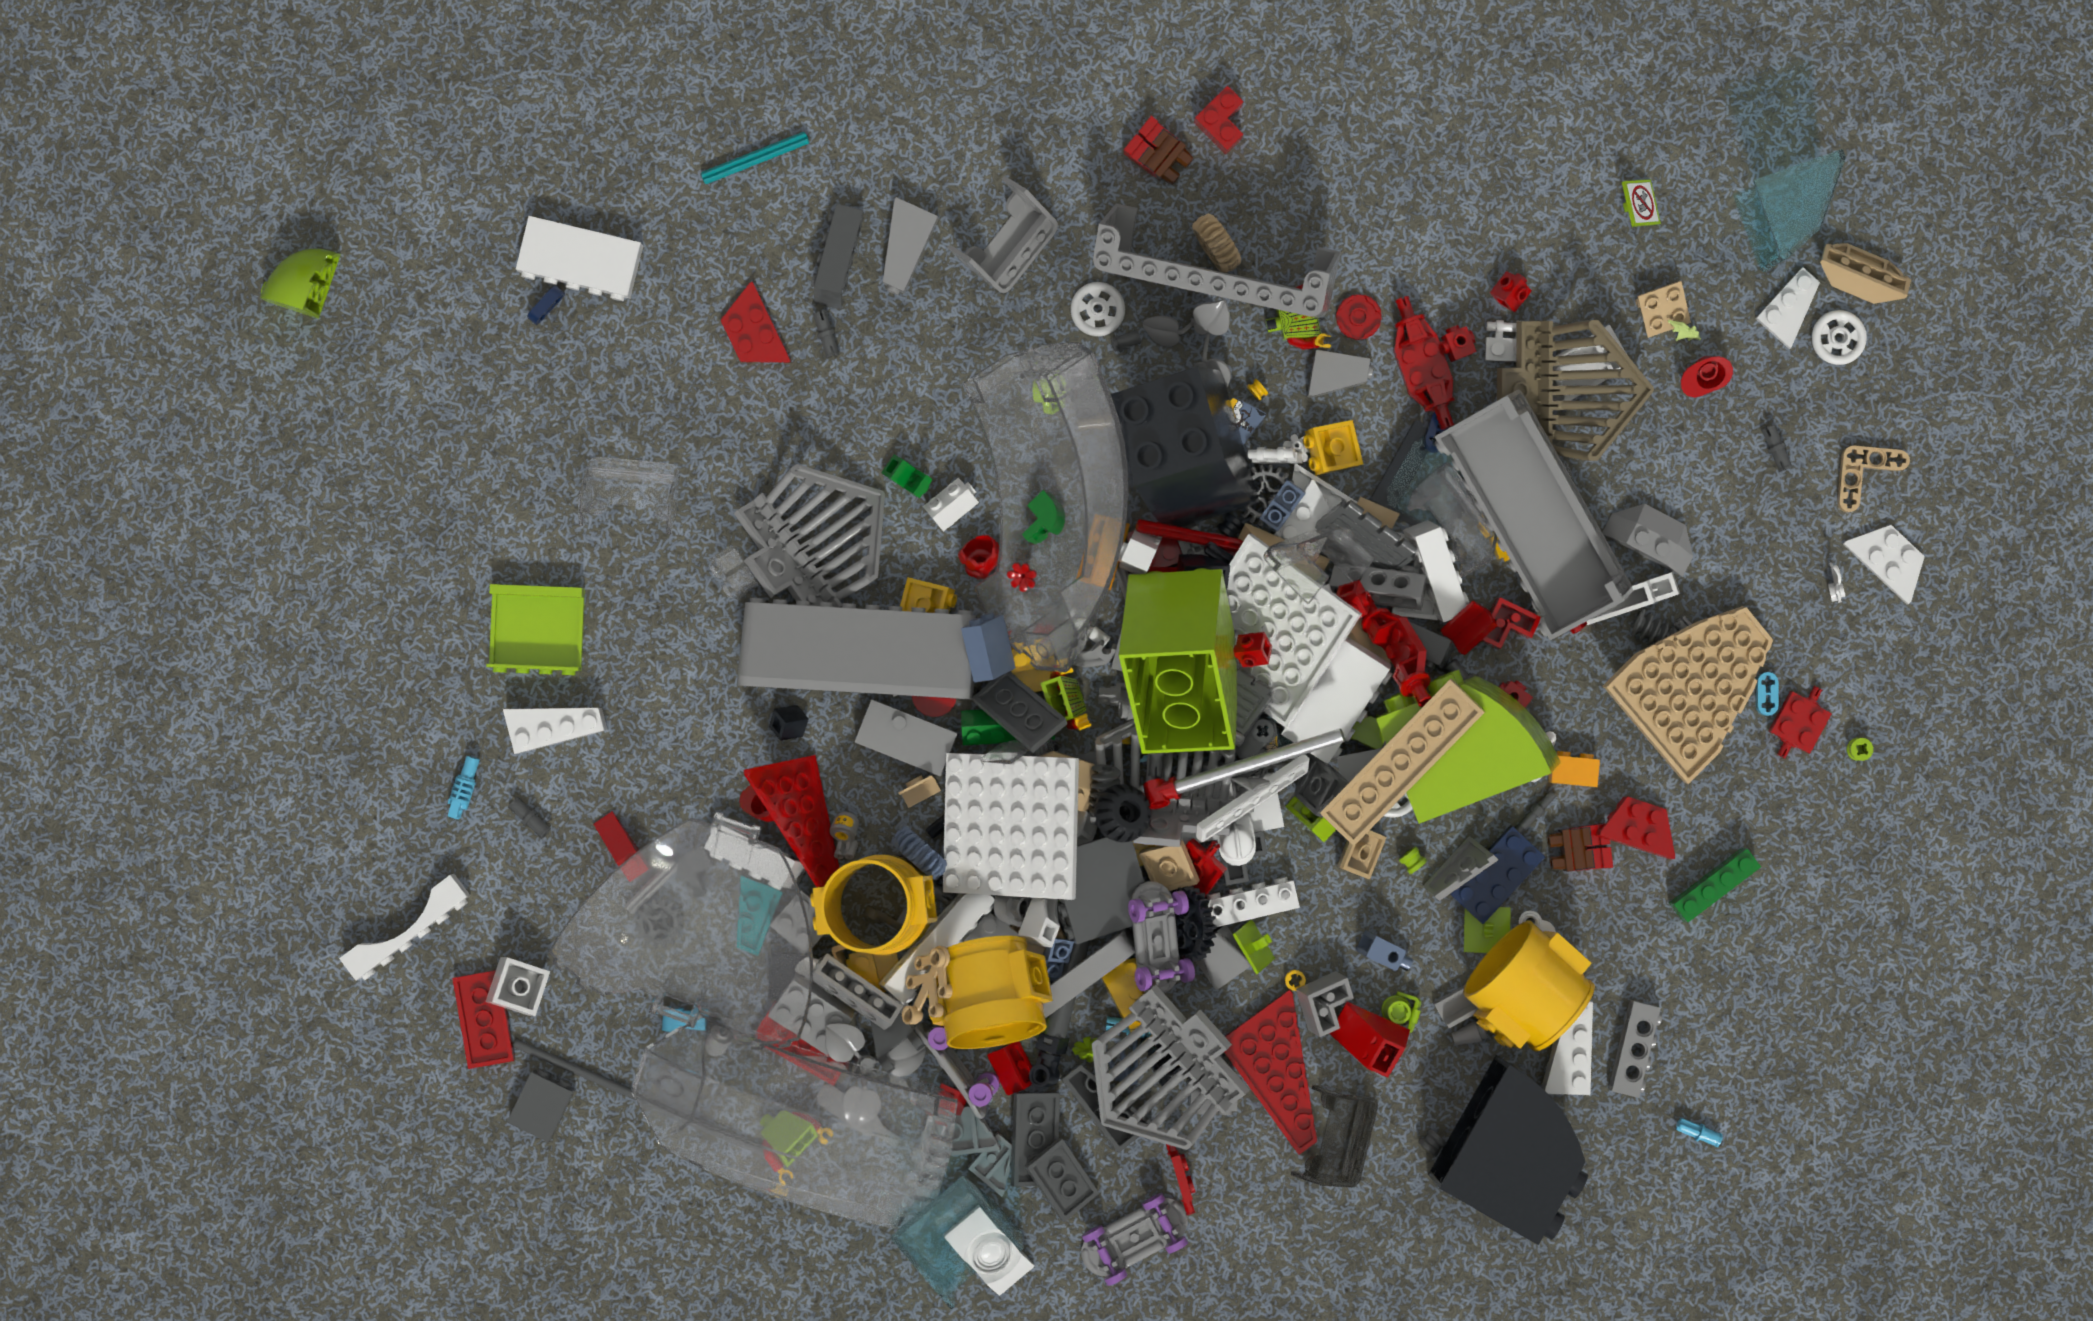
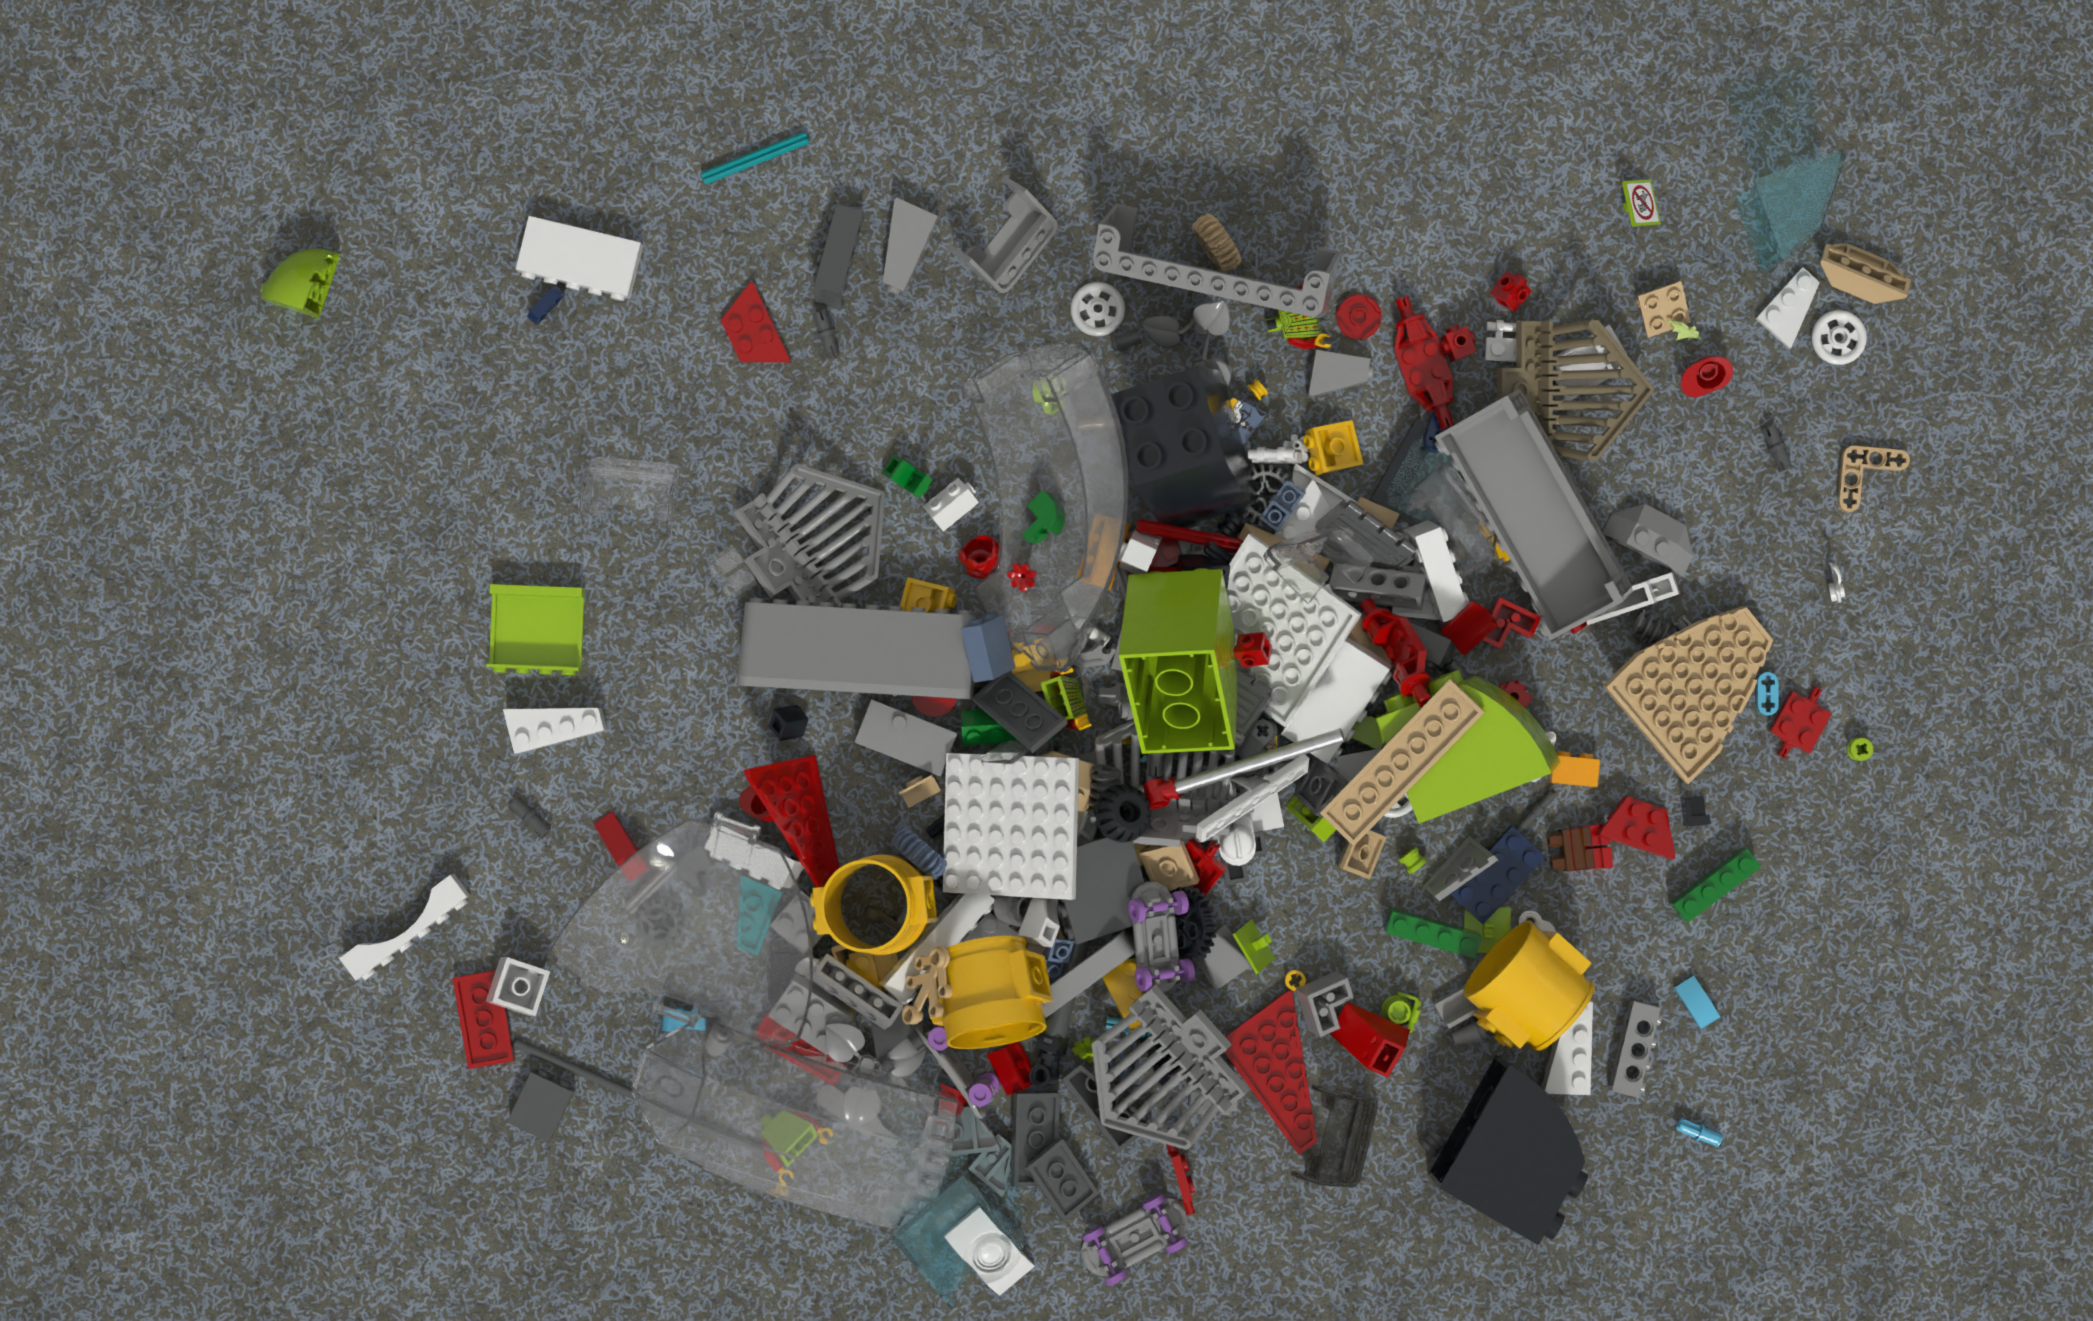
medium azure hinge [448,755,480,819] -> none
light grey piece [829,811,859,860] -> none
hips [1124,115,1193,185] -> none
red brick [1194,85,1244,155] -> none
white brick [1207,877,1300,927] -> none
red brick [1336,580,1372,619] -> none
sand blue torso [1355,930,1413,971] -> none
white wing [1843,525,1925,604] -> none
none -> green brick [1384,907,1482,959]
none -> medium azure slope [1674,976,1720,1030]
none -> black panel [1680,796,1711,826]

